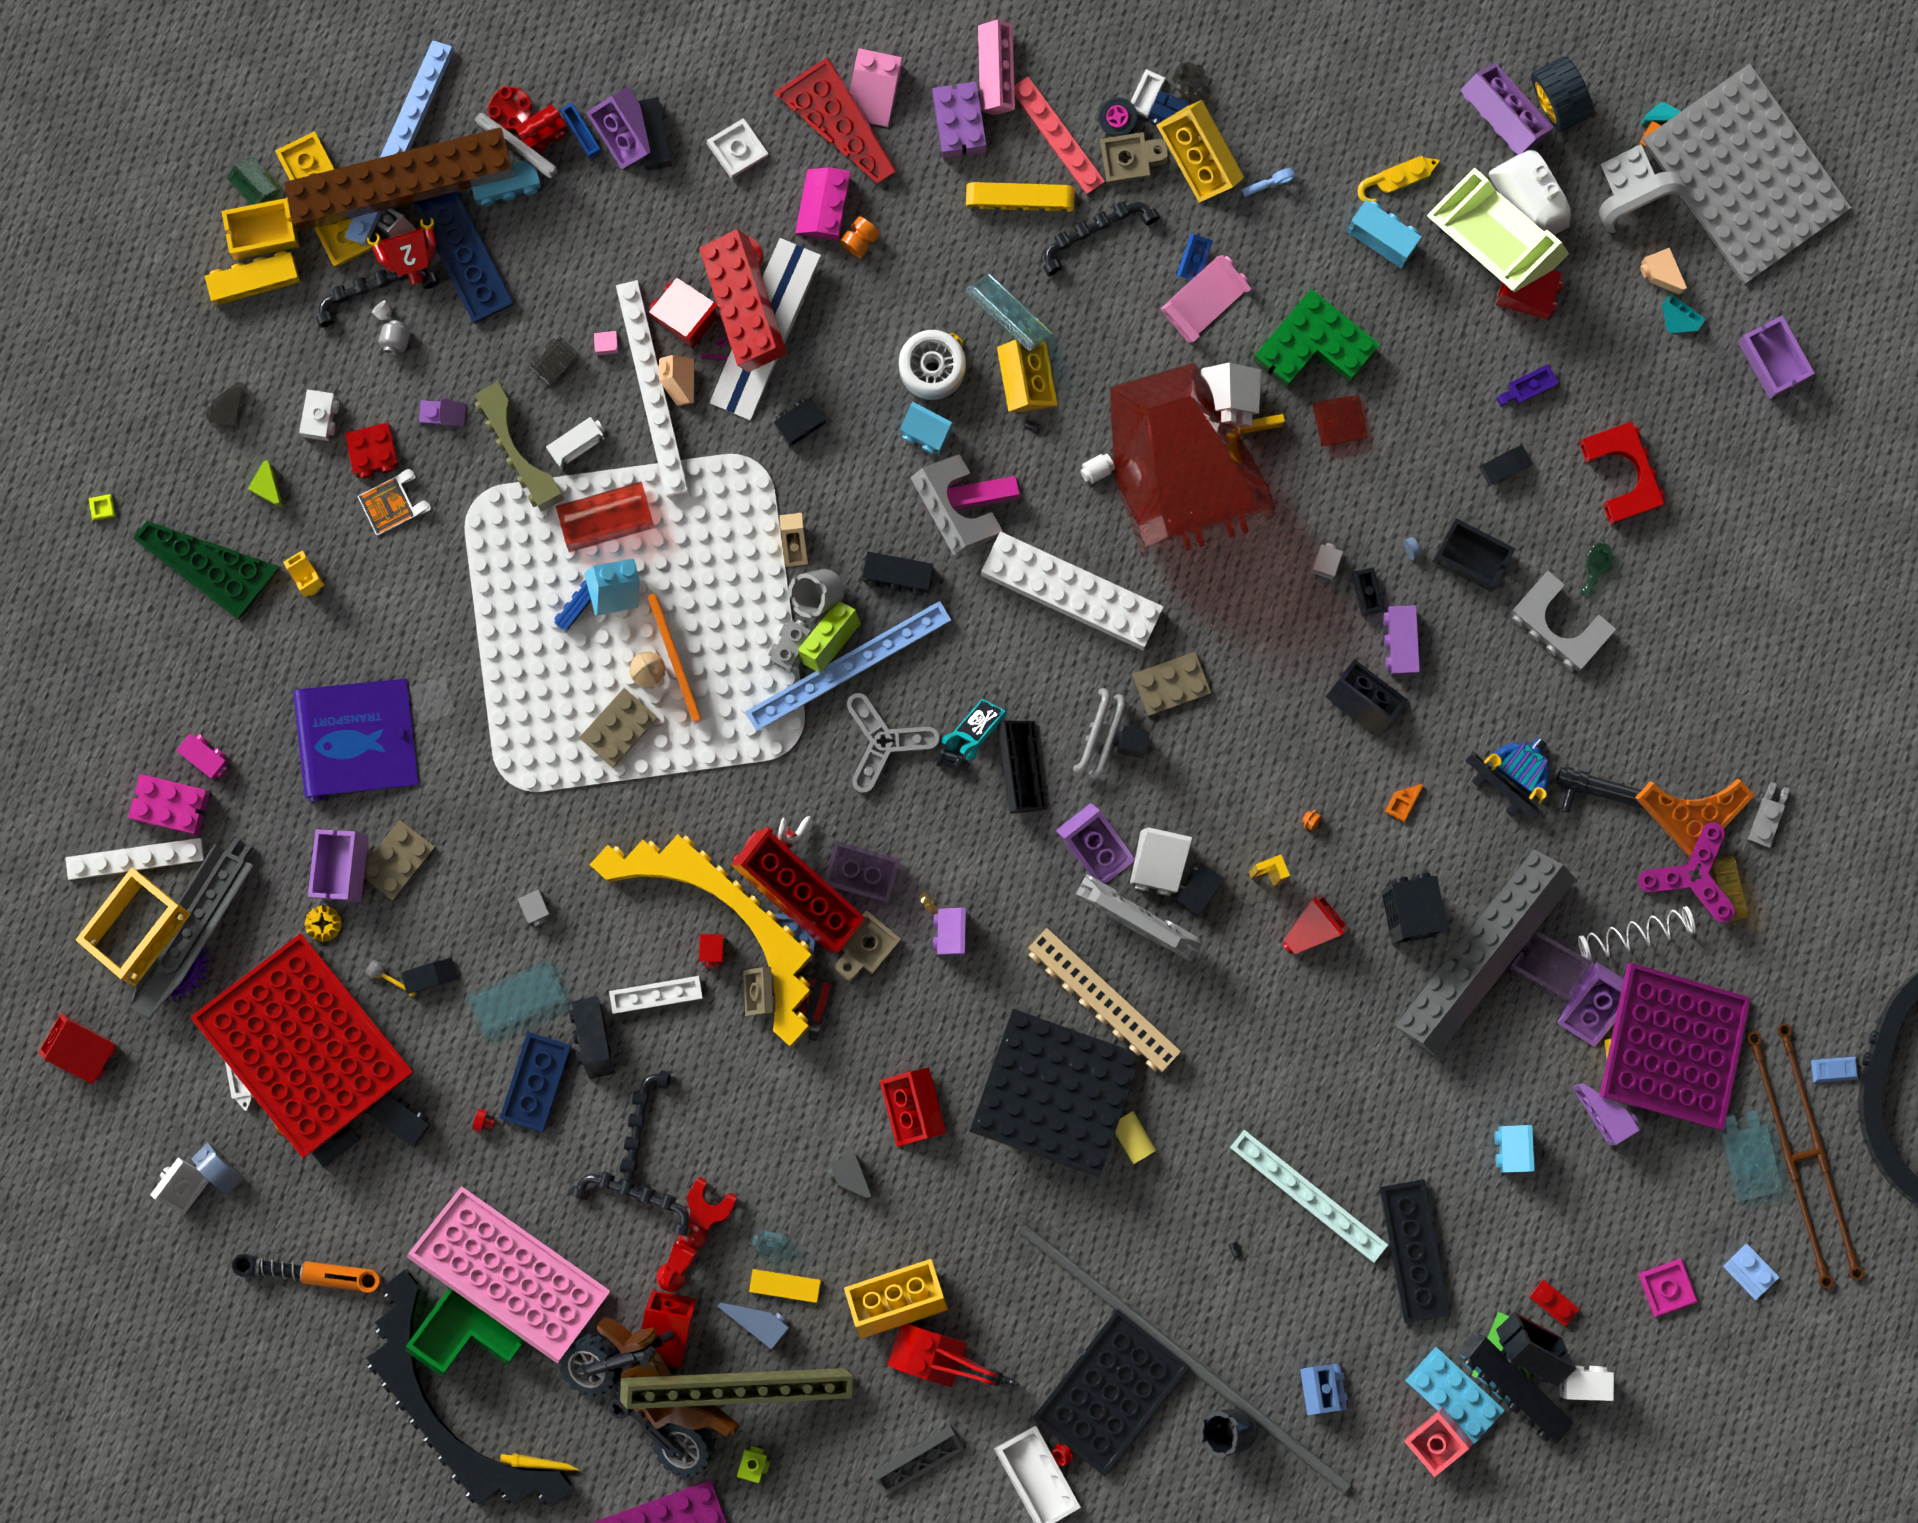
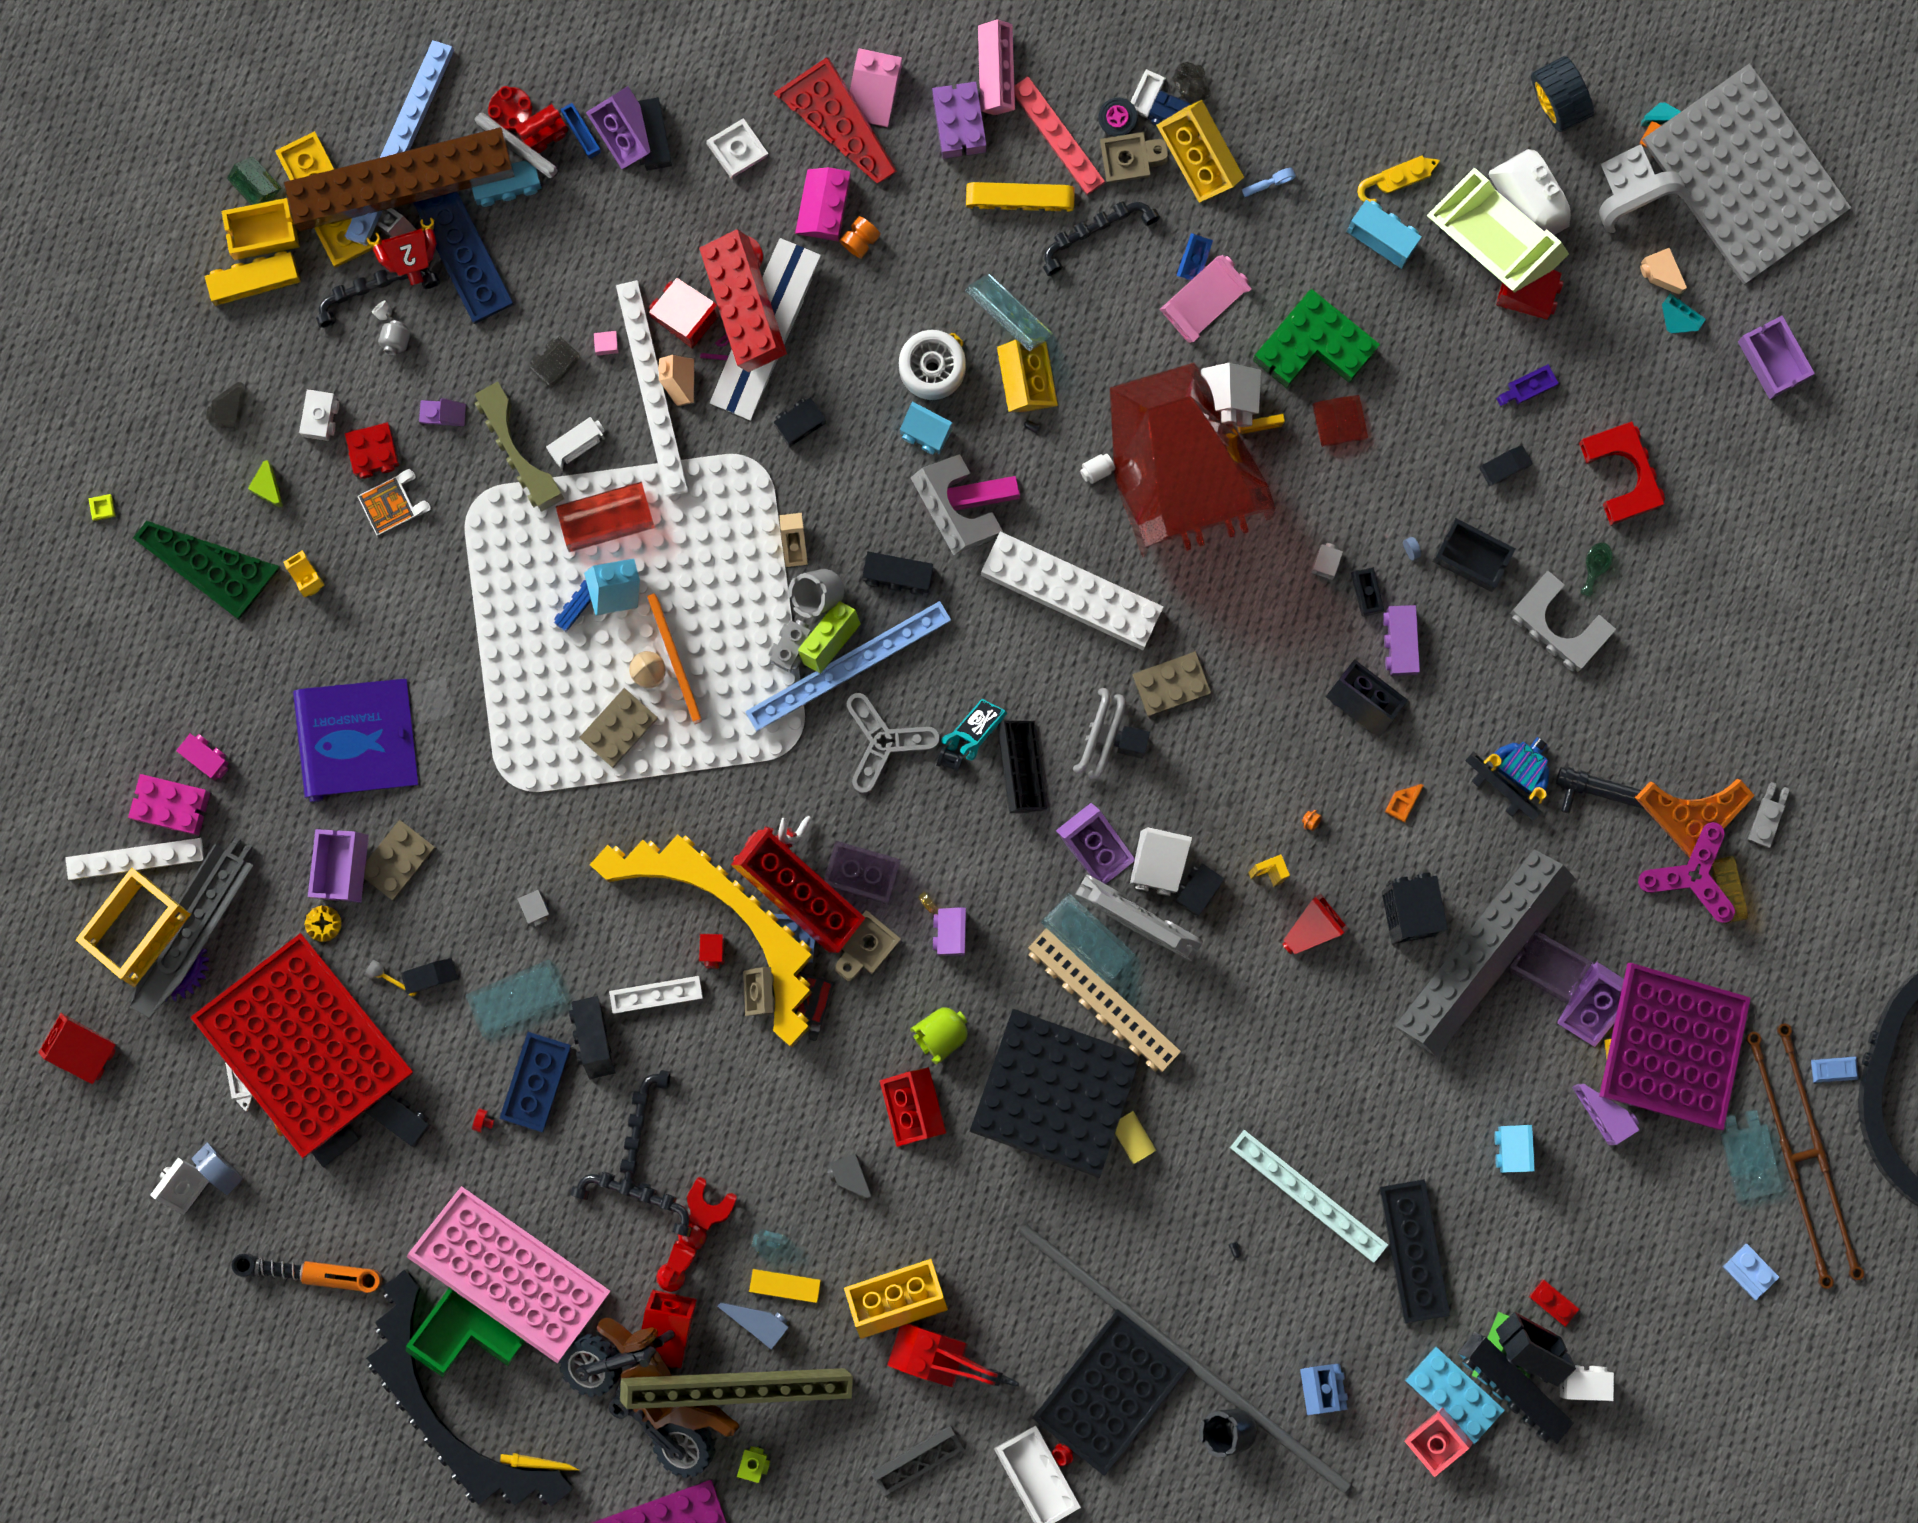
medium lavender brick [1460,63,1554,155] -> none
white piece [1578,906,1696,964] -> none
dark pink tile [1638,1258,1698,1317] -> none
none -> lime cylinder [910,1007,968,1065]
none -> clear light blue tile [1041,893,1135,984]

